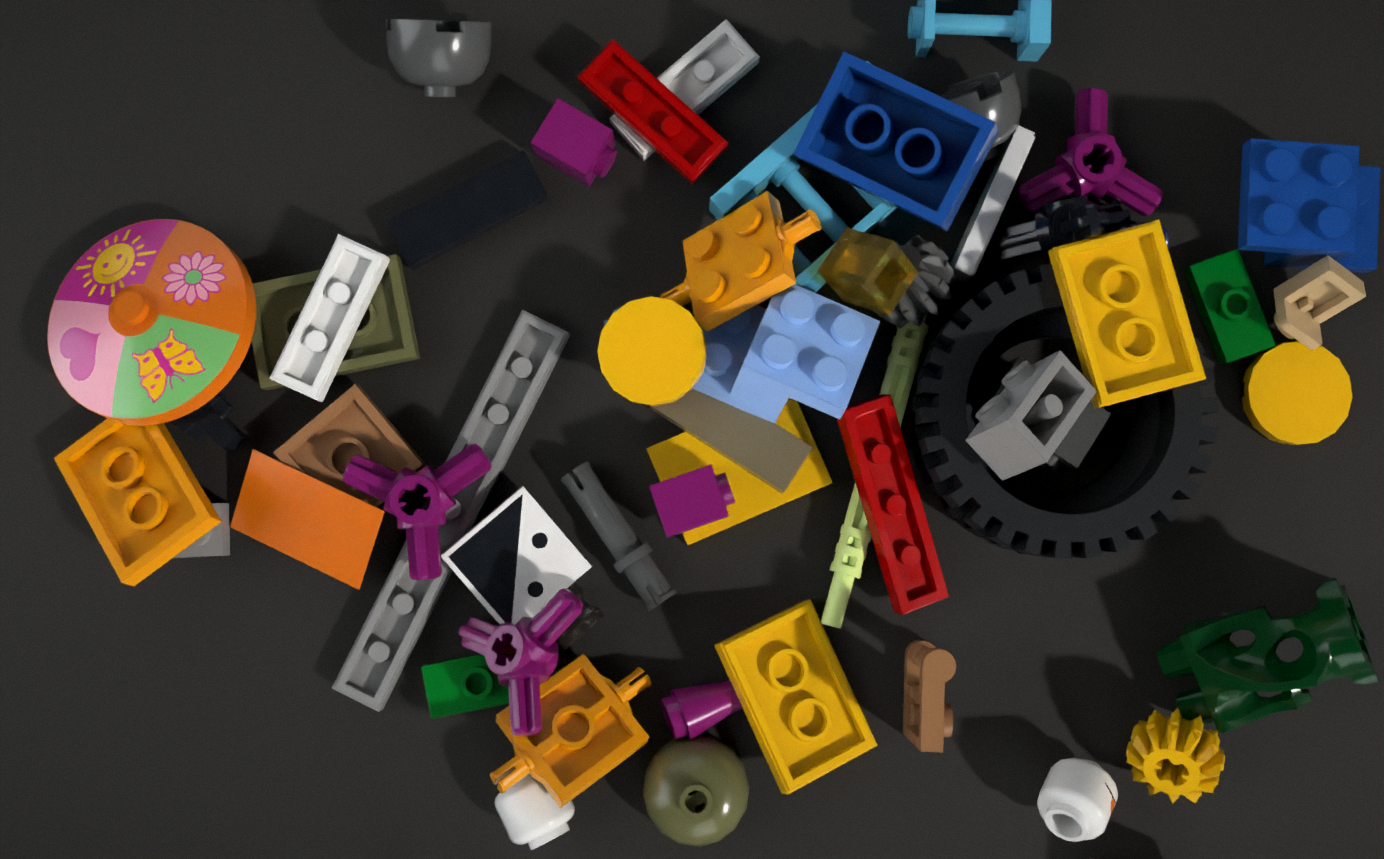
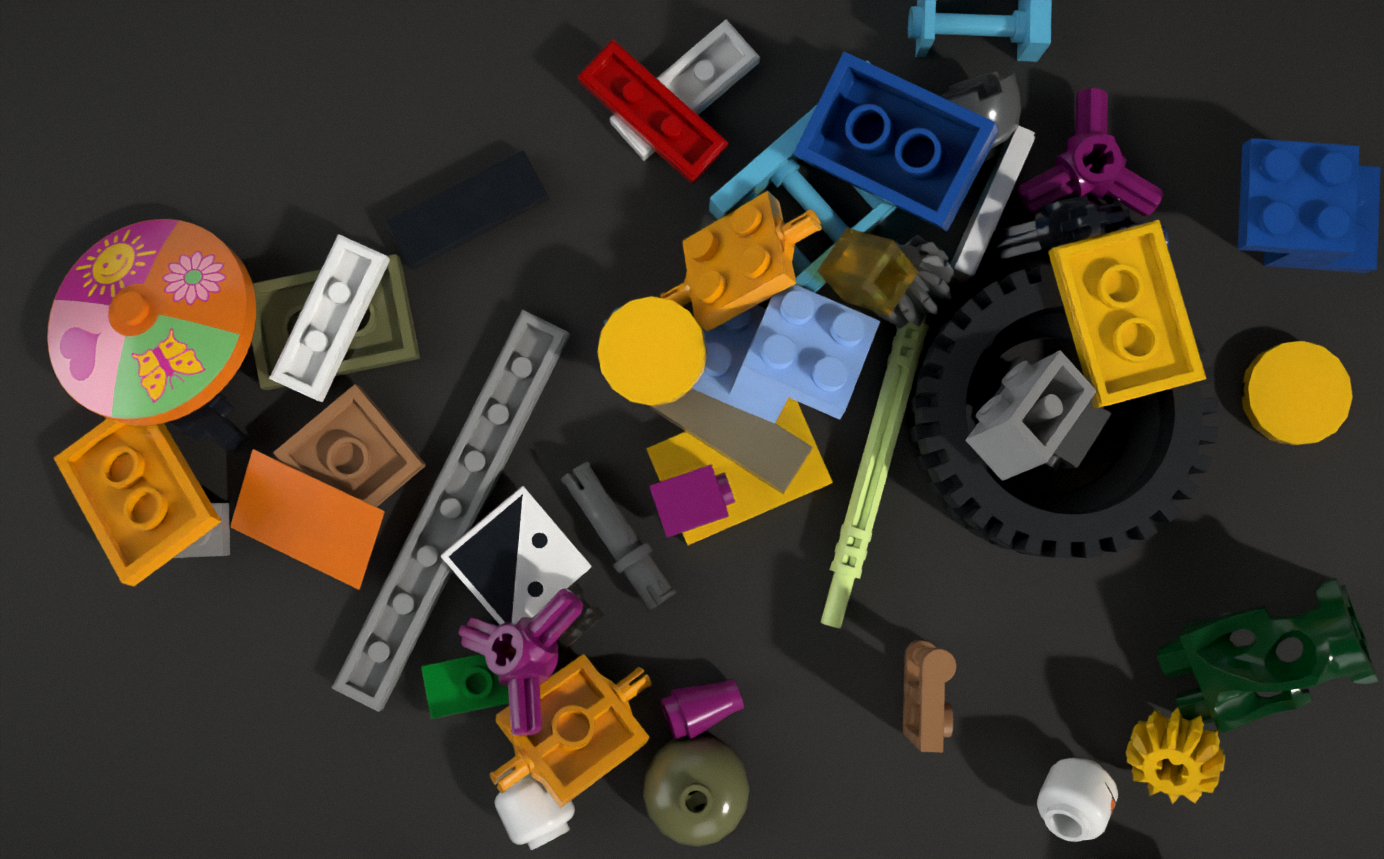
magenta bush [343,443,492,580] -> none
dark grey cylinder [386,19,491,97] -> none
magenta brick [531,98,617,187] -> none
yellow tile [714,599,878,795] -> none
red plate [837,394,949,615] -> none
green plate [1183,249,1276,365] -> none
tan bracket [1273,255,1366,350] -> none

